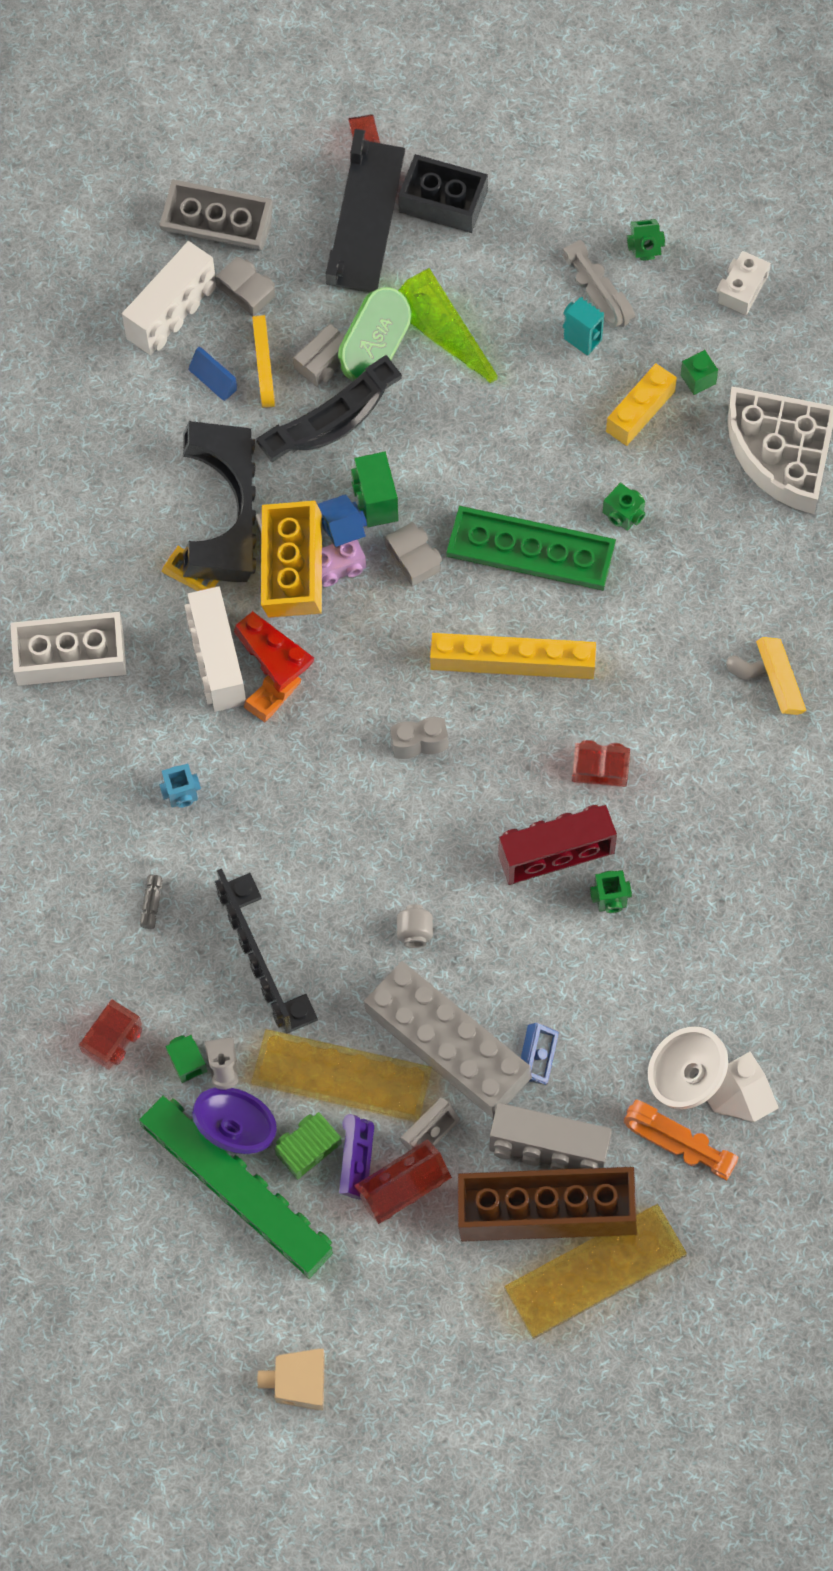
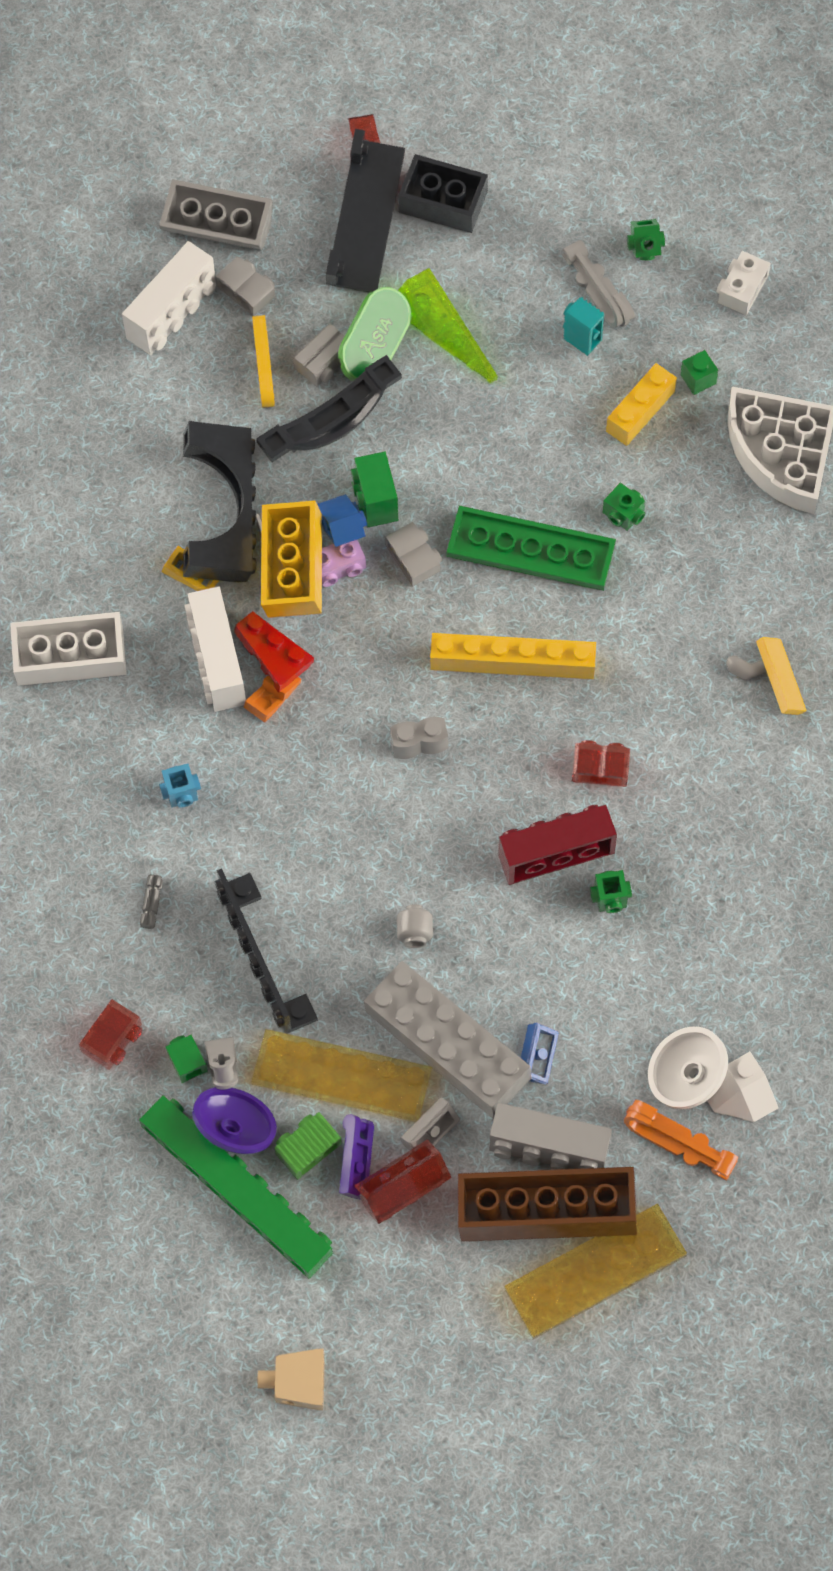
blue slope [188,347,237,401] -> none

